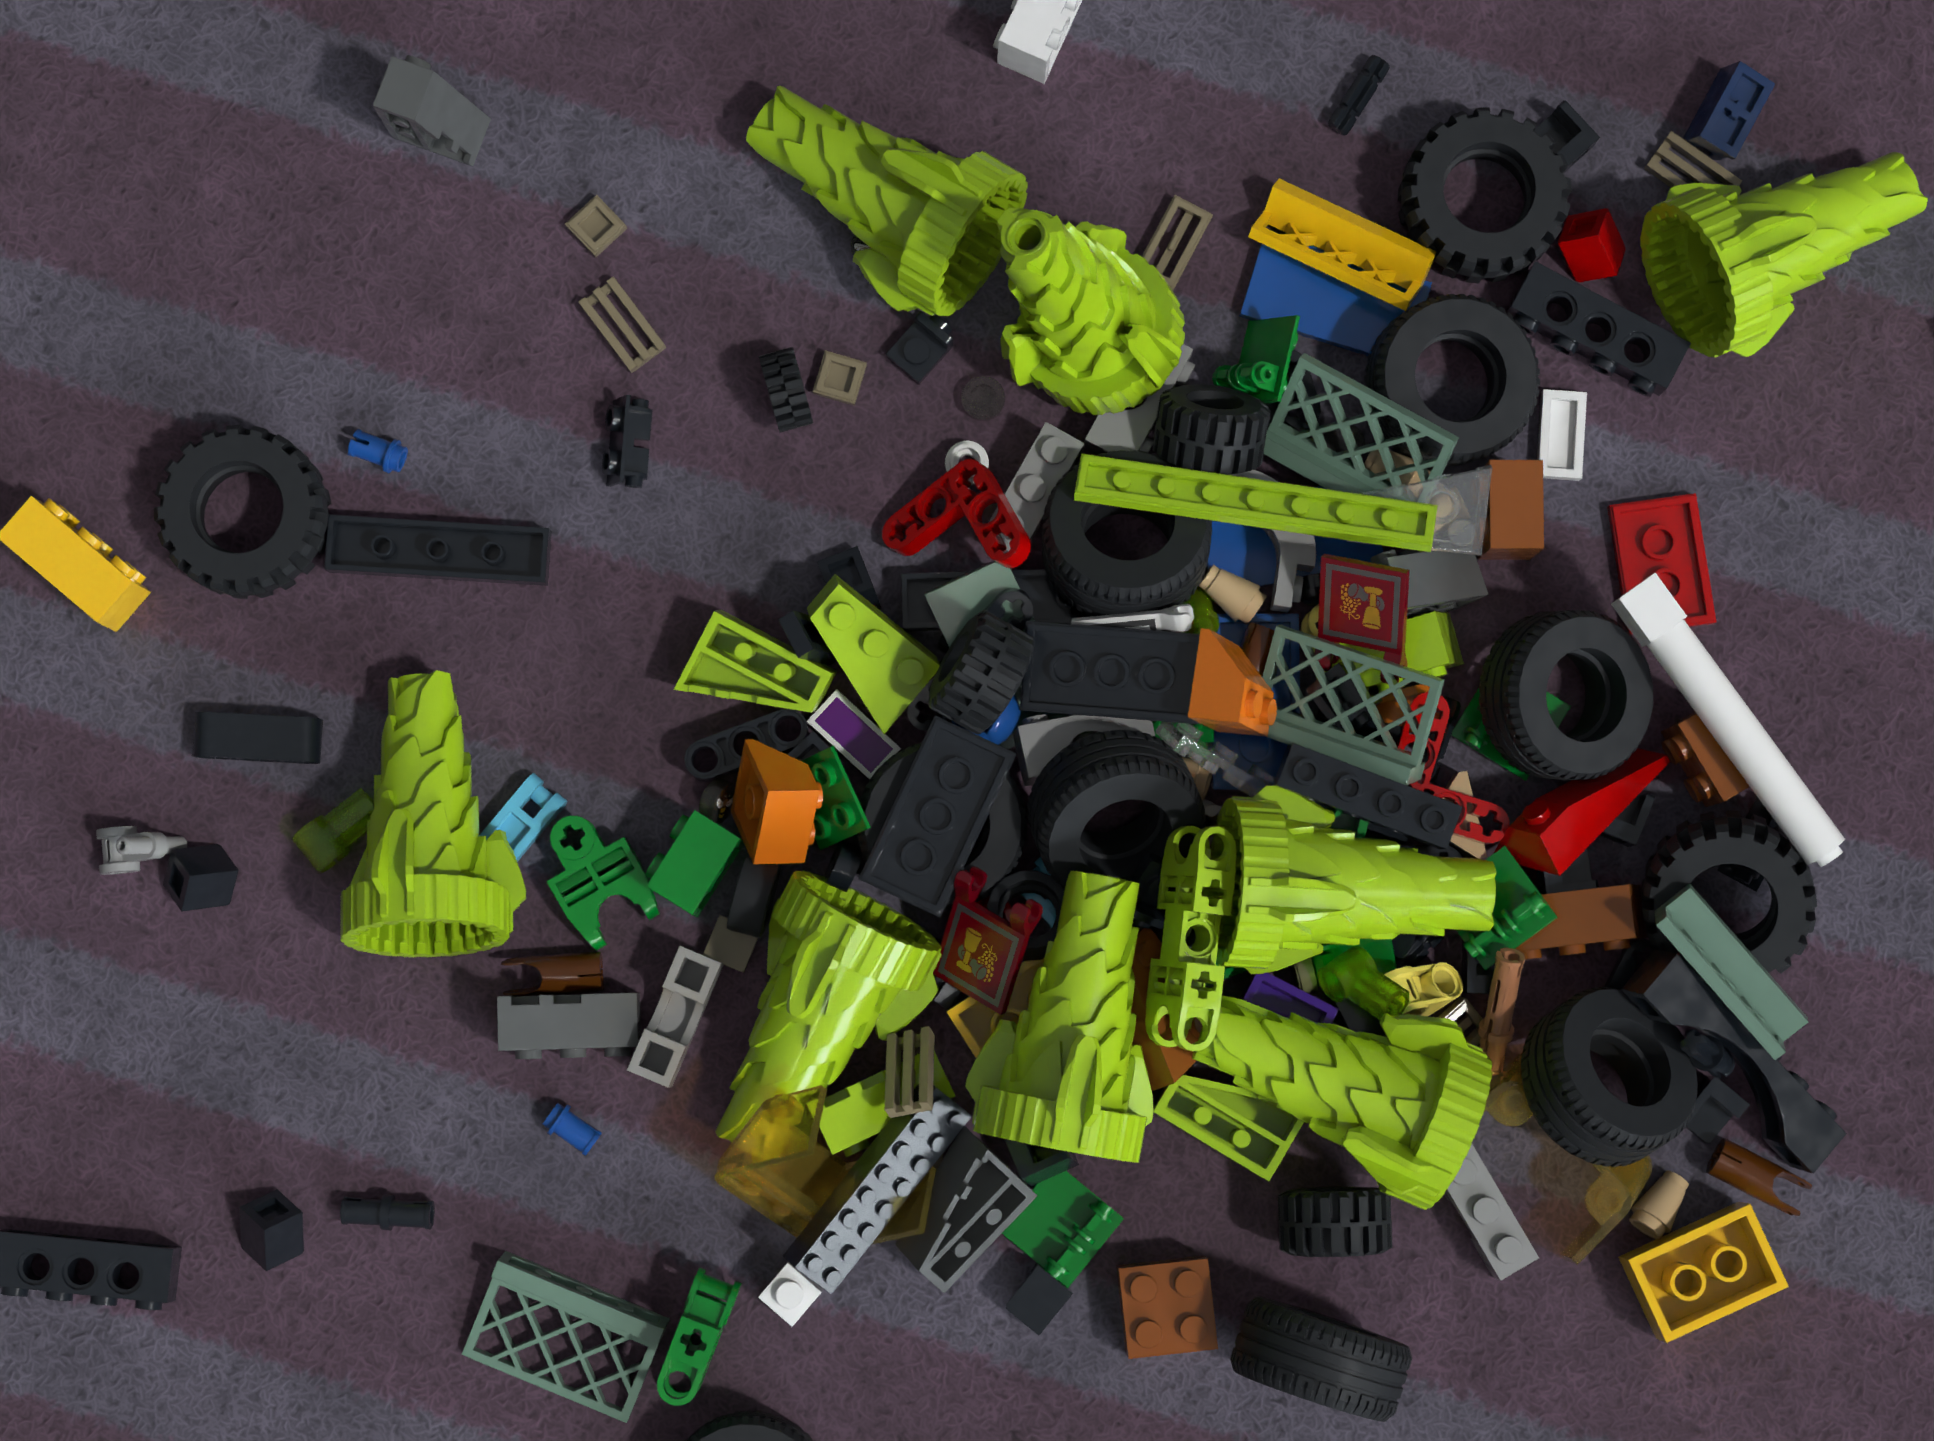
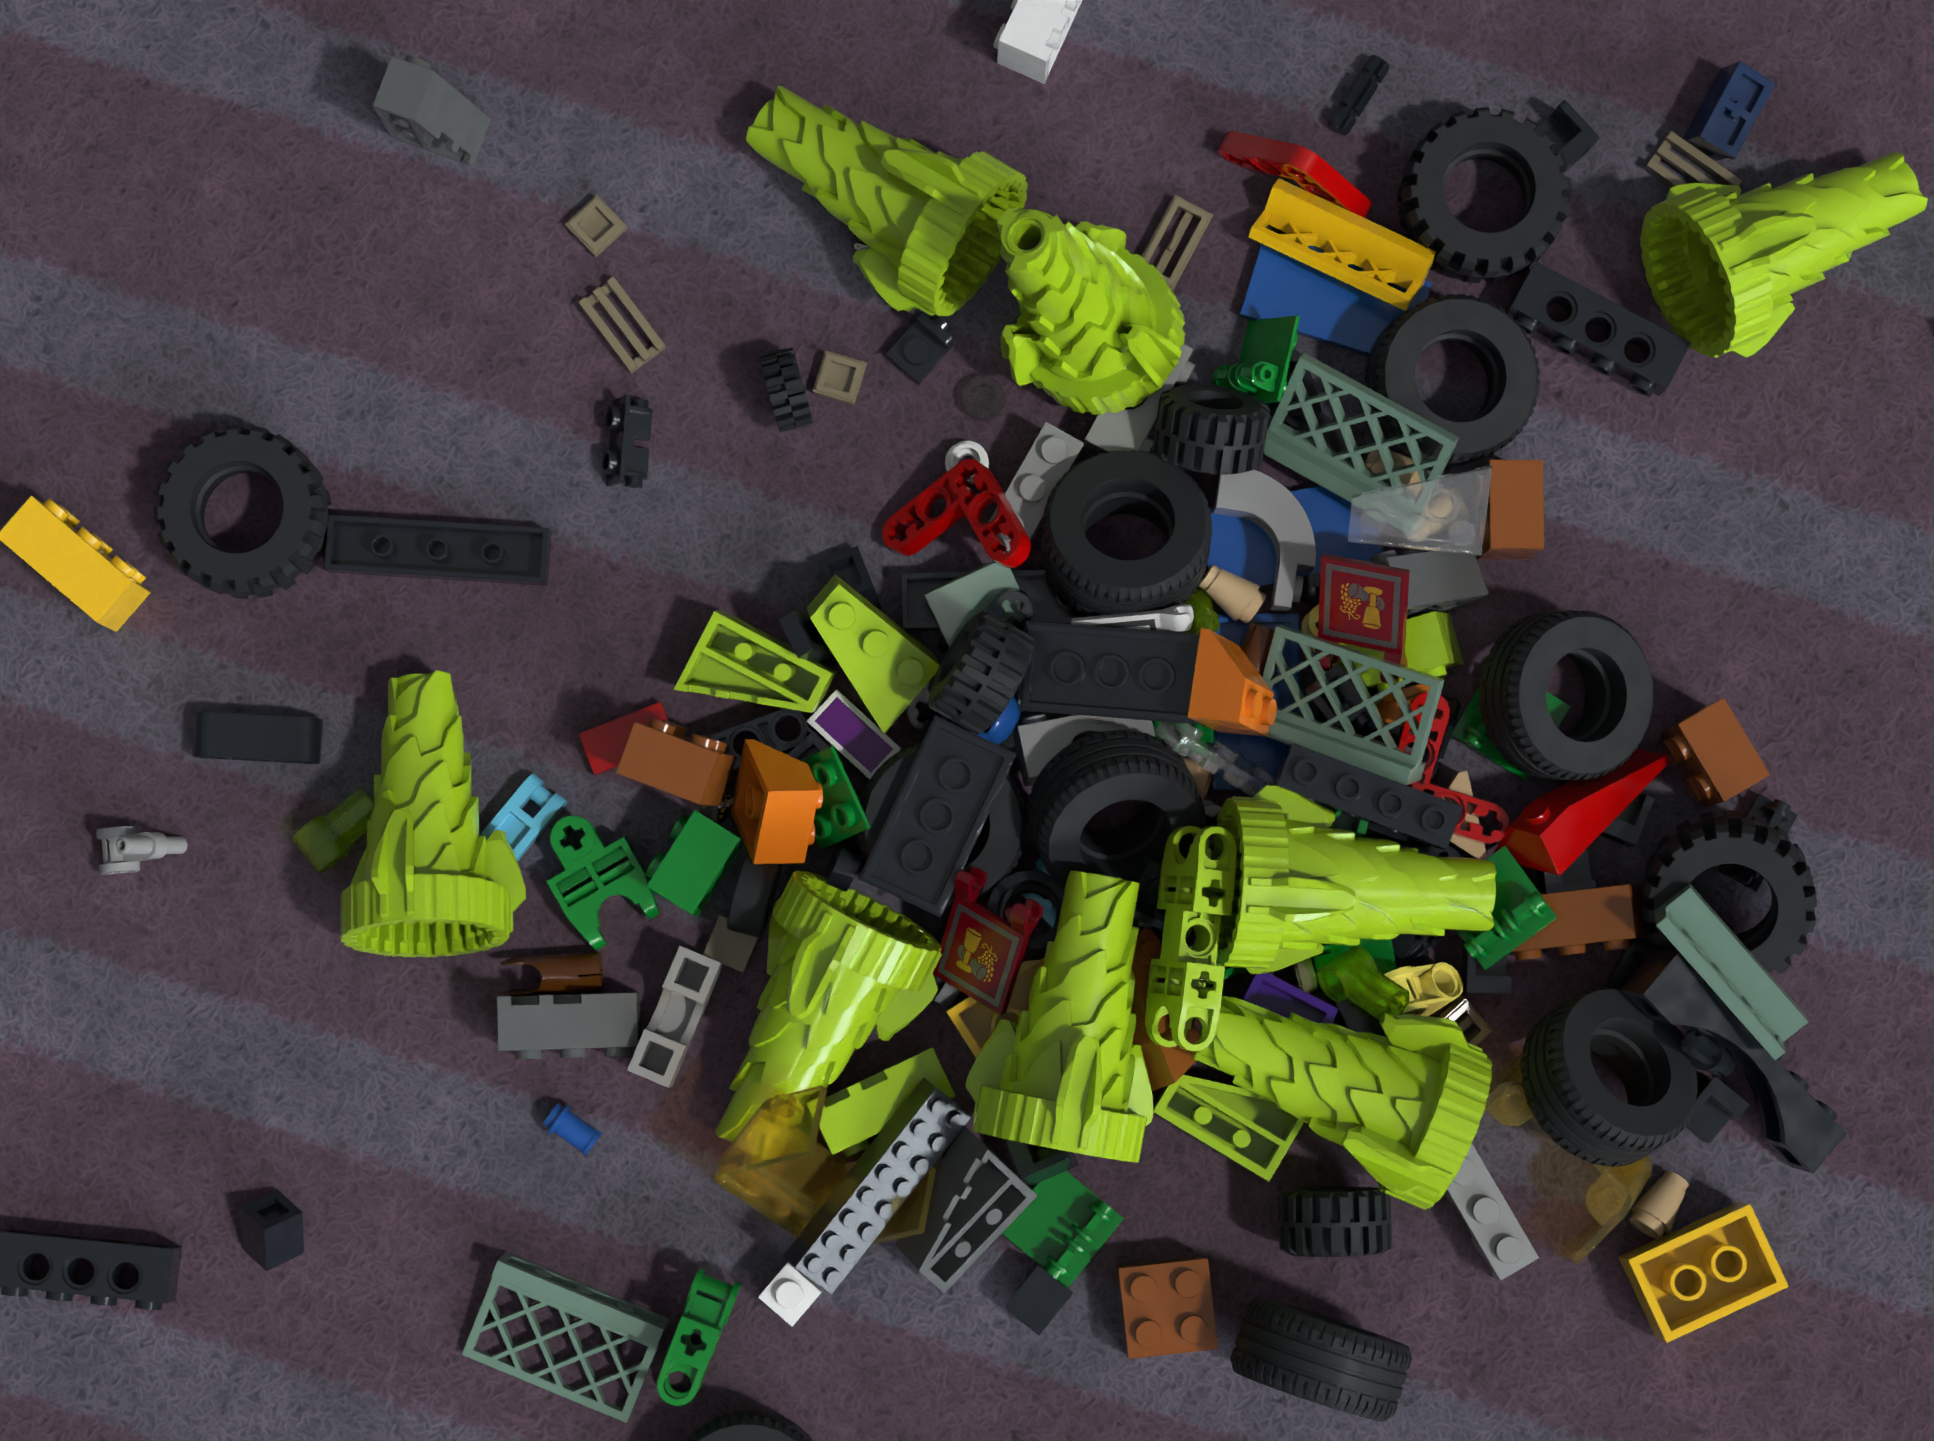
black panel [163,844,239,912] -> none
black pin [340,1195,435,1231] -> none
blue pin [348,429,408,473] -> none
dark tan tile [884,1026,935,1118] -> none
lime tile [1074,454,1438,552] -> none
nougat pin [1478,948,1525,1076] -> none
white tile [1537,389,1587,481] -> none
red panel [1558,208,1626,282] -> none
red tile [1607,493,1716,635] -> none
white brick [1611,573,1845,867] -> none
reddish brown piece [1706,1138,1812,1216] -> none
none -> red tile [579,702,669,776]
none -> dark orange brick [616,717,737,806]
none -> red beam [1217,131,1372,218]

